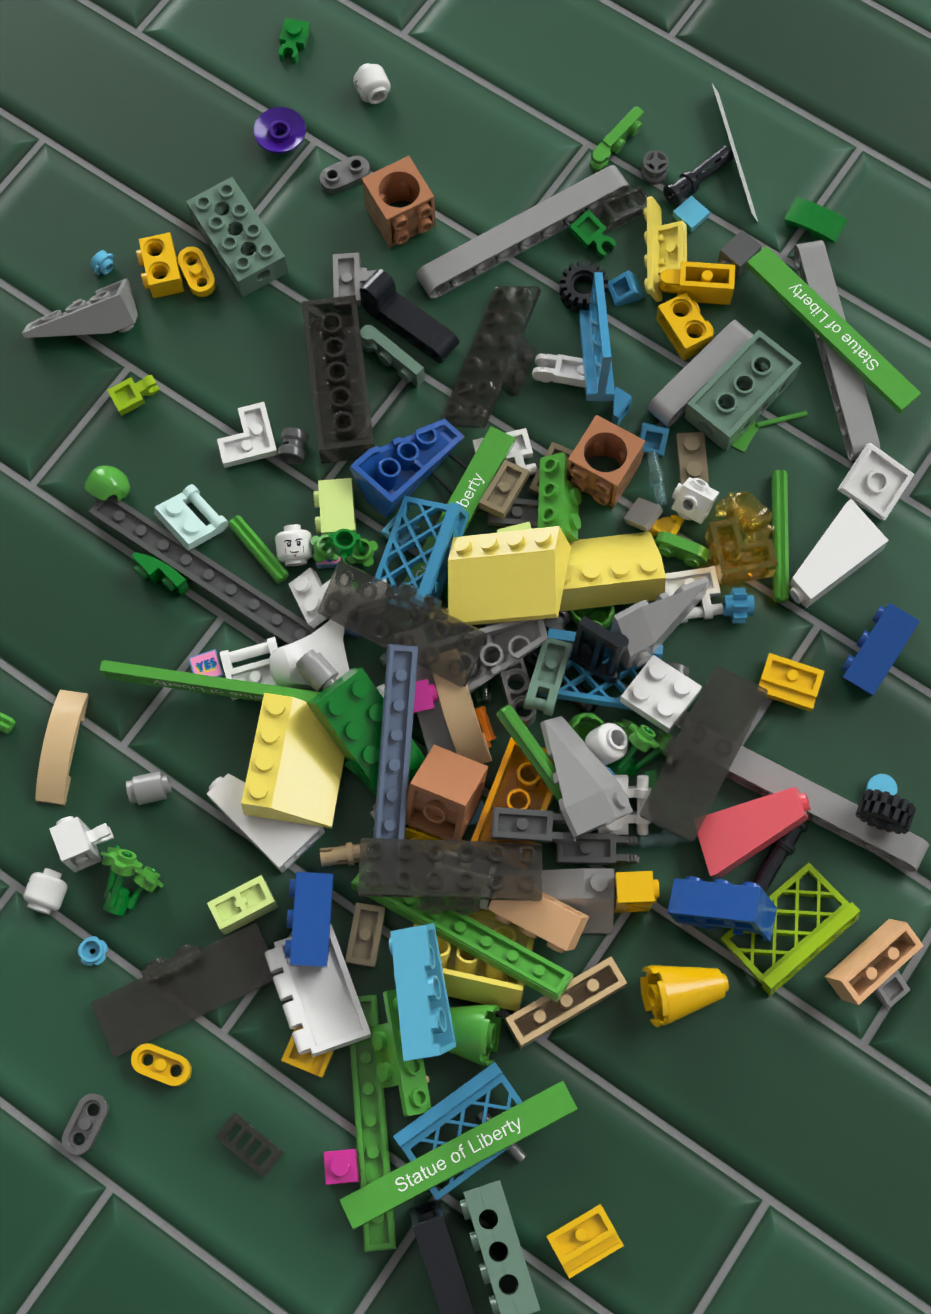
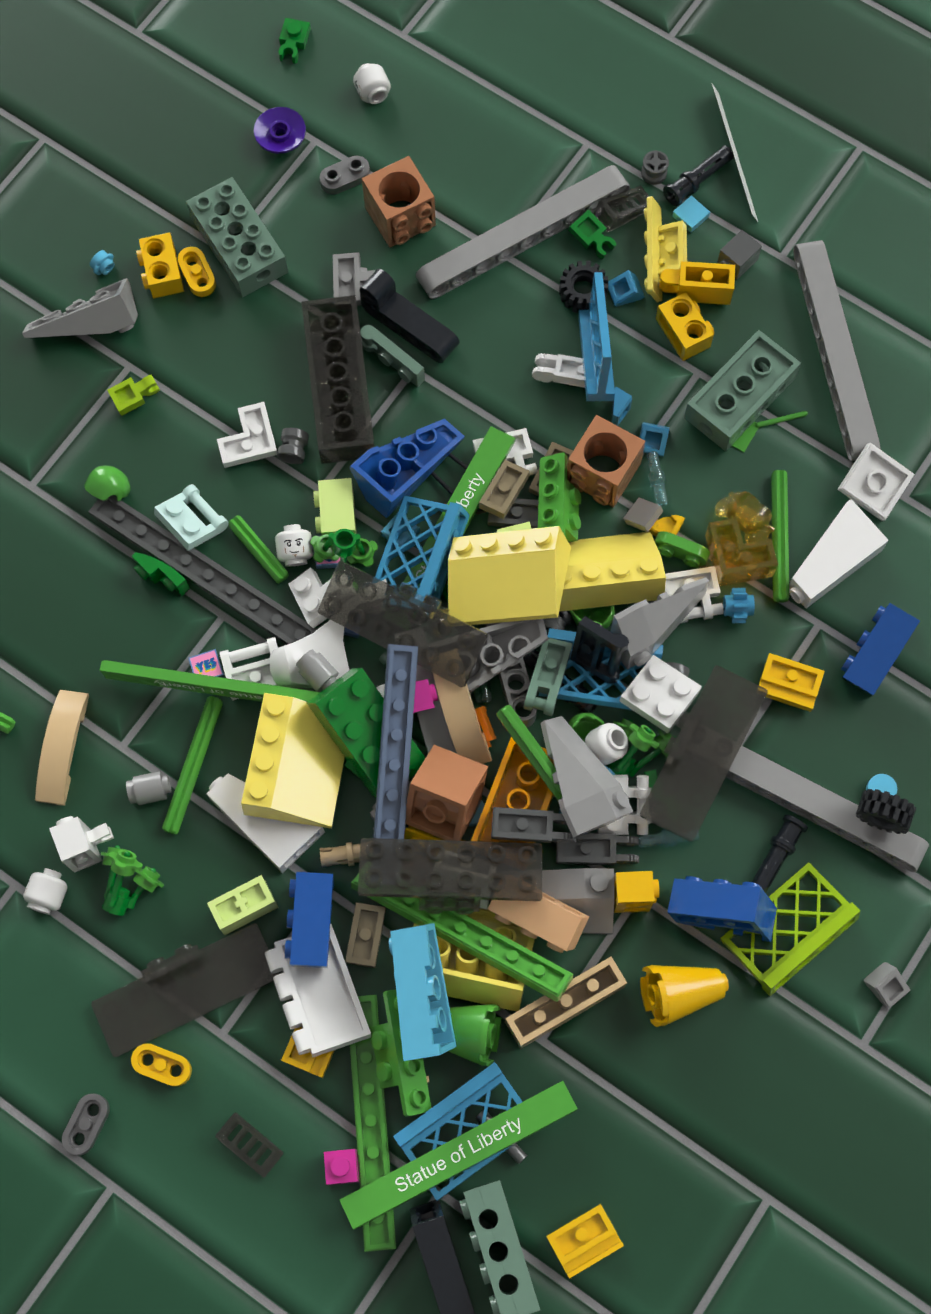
medium azure plate [78,936,108,966] -> none
clear smoke bracket [441,286,541,429] -> none
bright green hinge [589,106,644,172] -> none
light grey beam [647,320,754,427] -> none
white brick [671,477,719,524] -> none
dark tan plate [676,432,709,484] -> none
coral slope [693,787,811,879] -> none
bright green tile [746,246,921,414] -> none
green slope [784,197,848,243] -> none
light nougat brick [825,919,924,1005] -> none
none -> bright green axle [162,696,223,834]

